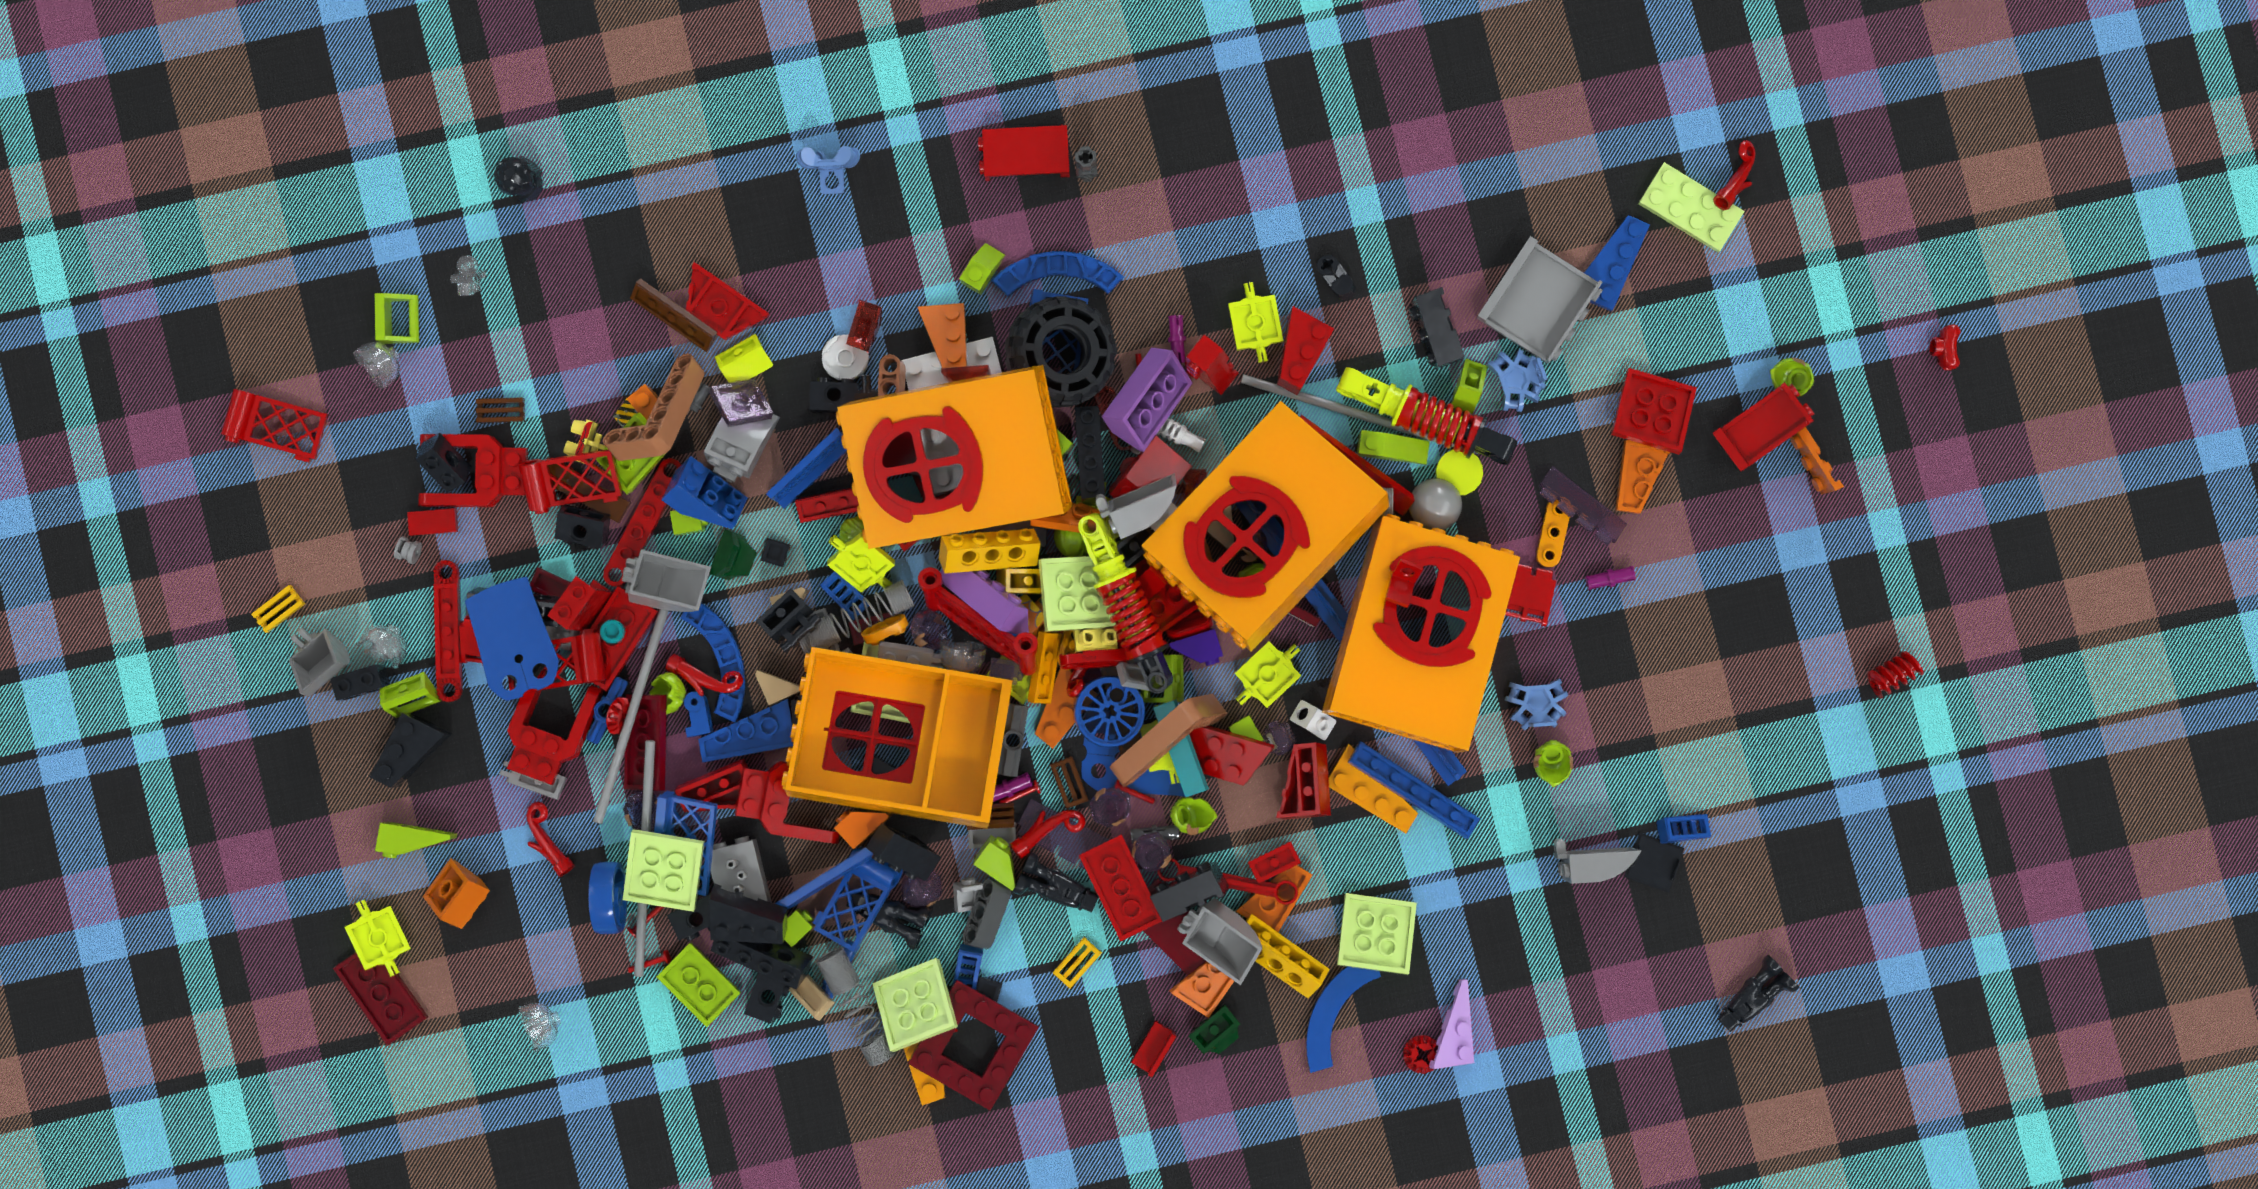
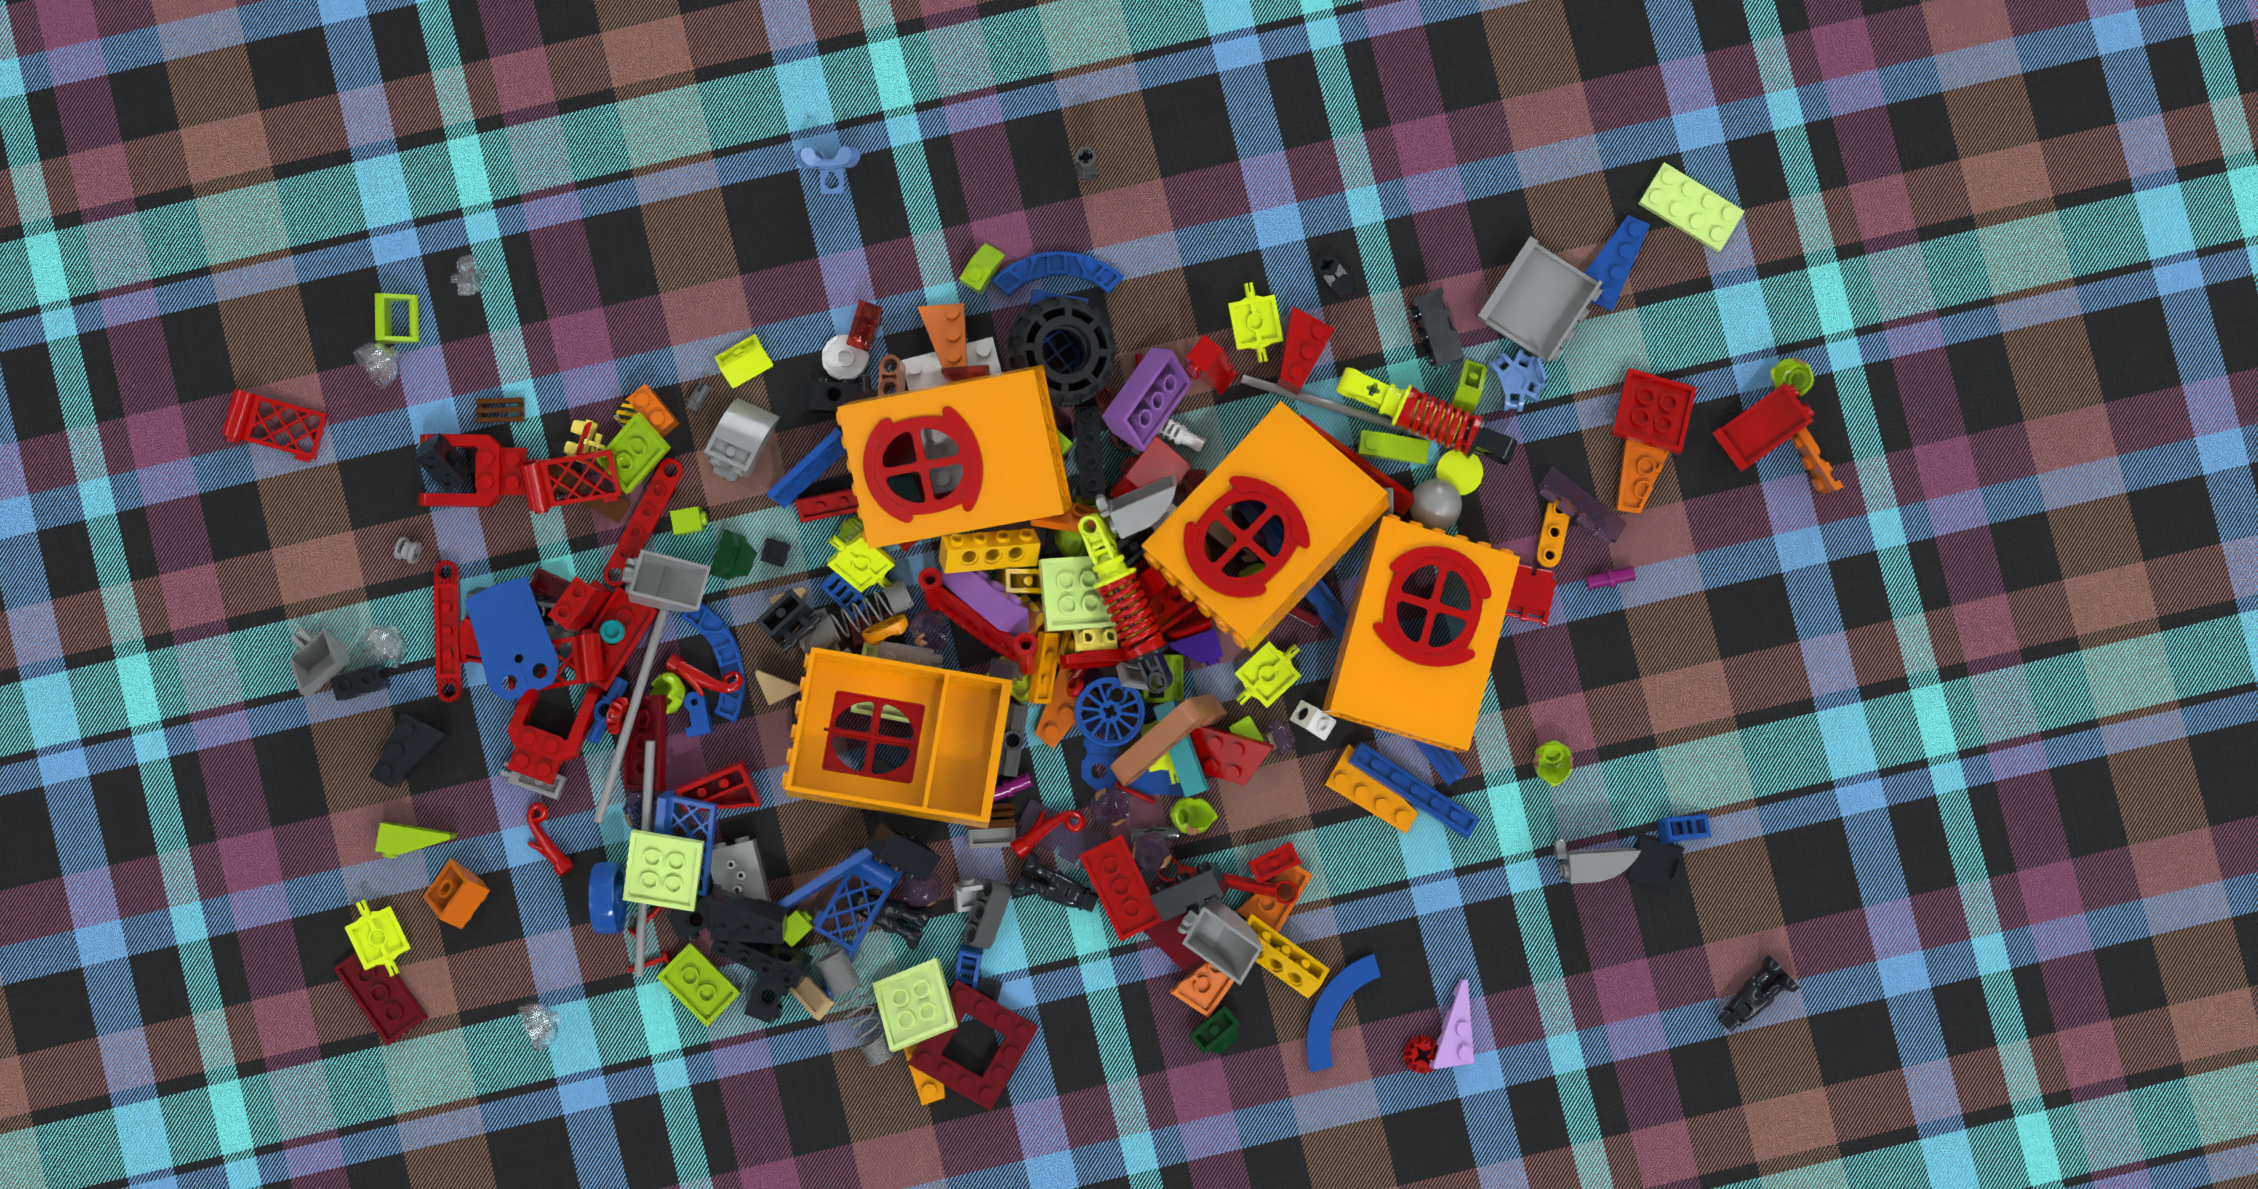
yellow tile [251,585,305,633] -> none
lime tile [380,672,442,718] -> none
red tile [407,508,458,536] -> none
black helmet [493,156,543,204] -> none
black brick [554,505,611,549] -> none
nougat beam [603,353,705,461] -> none
reddish brown tile [630,279,718,352] -> none
blue slope [661,456,748,529] -> none
red wing [686,262,770,341] -> none
blue wing [698,699,794,763] -> none
clear purple plate [710,379,773,427] -> none
red plate [734,761,840,844] -> none
orange slope [834,809,893,849] -> none
clear cylinder [939,638,987,674] -> none
lime slope [973,835,1016,891] -> none
red panel [978,125,1070,181] -> none
red pin [999,780,1042,803] -> none
reddish brown tile [1050,756,1089,809] -> none
yellow tile [1053,937,1102,989] -> none
red panel [1131,1020,1176,1078] -> none
magenta pin [1168,315,1186,363] -> none
red wedge [1276,742,1331,819] -> none
yellowish green plate [1337,893,1417,975] -> none
red bracket [1385,559,1423,608] -> none
medium blue piece [1505,678,1569,730] -> none
red plant [1713,140,1756,210] -> none
red piece [1867,651,1924,699] -> none
red piece [1929,324,1961,371] -> none

